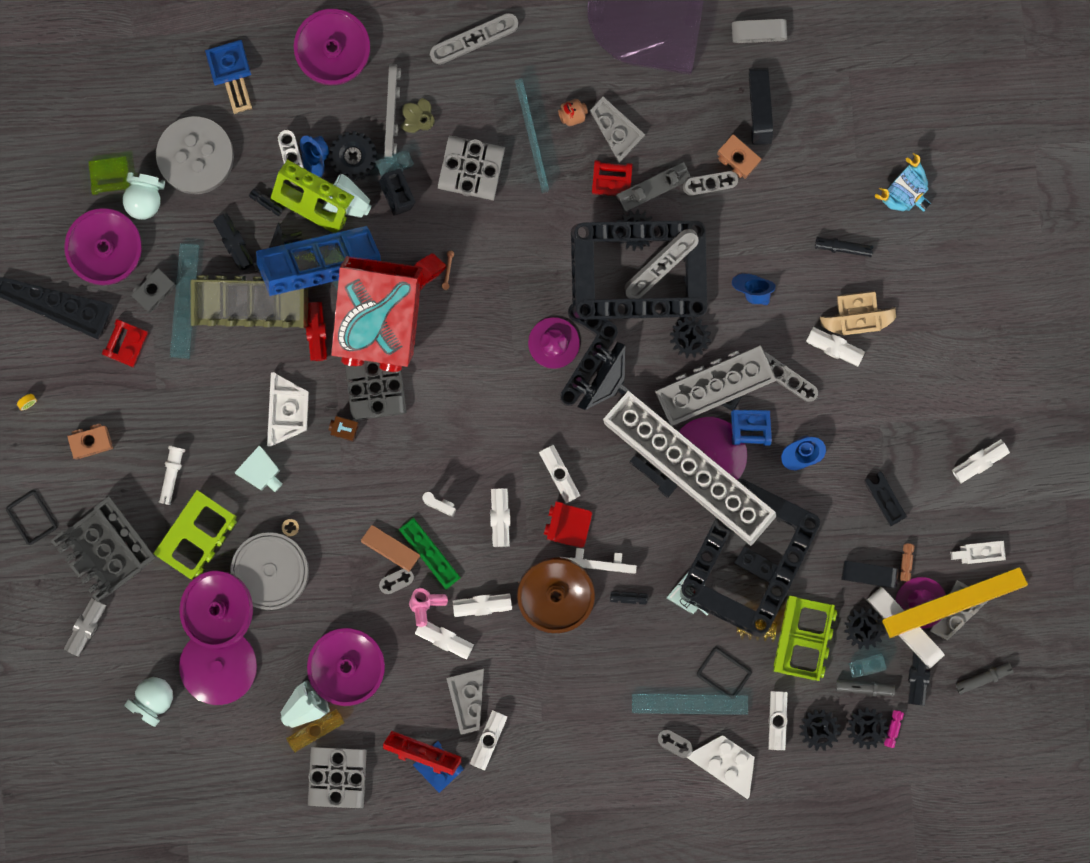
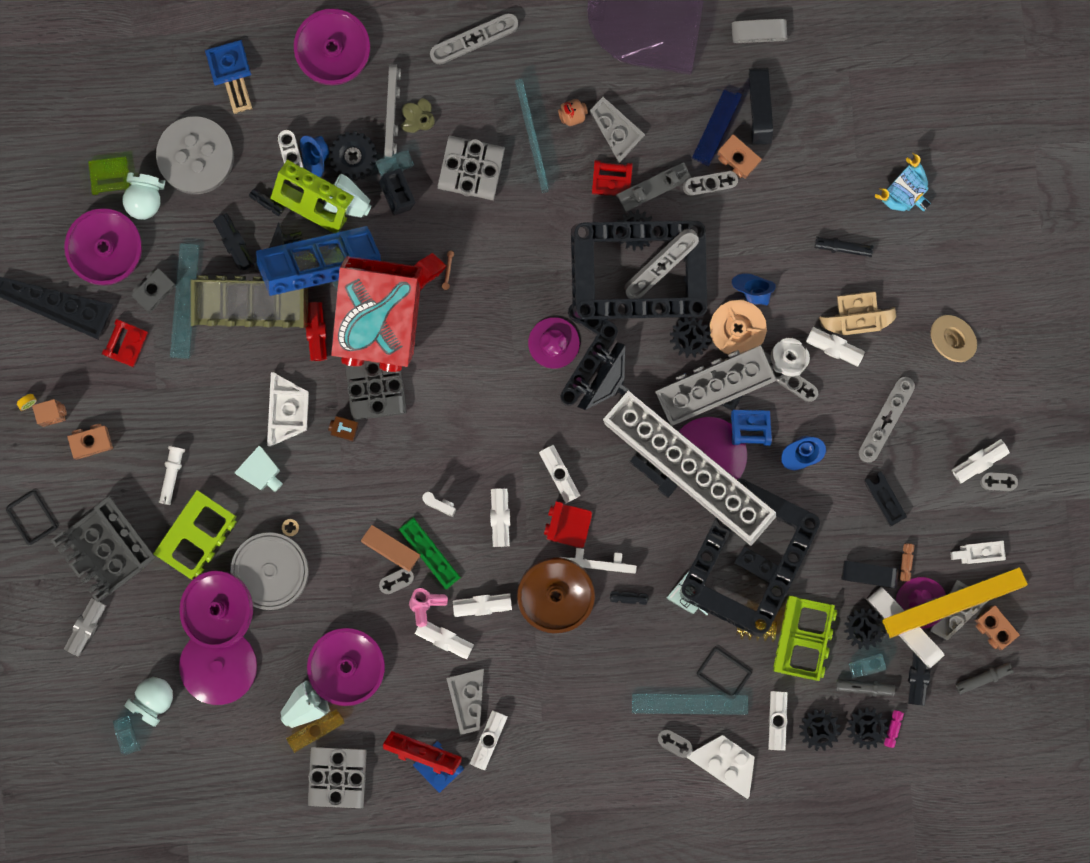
none -> nougat brick [32,399,67,427]
none -> clear light blue leg [113,716,141,755]
none -> clear blue fence [692,89,742,166]
none -> light nougat piece [710,300,767,354]
none -> white plate [771,338,810,376]
none -> light grey piece [858,377,915,463]
none -> tan hat [931,315,977,362]
none -> nougat brick [975,605,1020,650]
none -> light grey beam [980,473,1018,491]

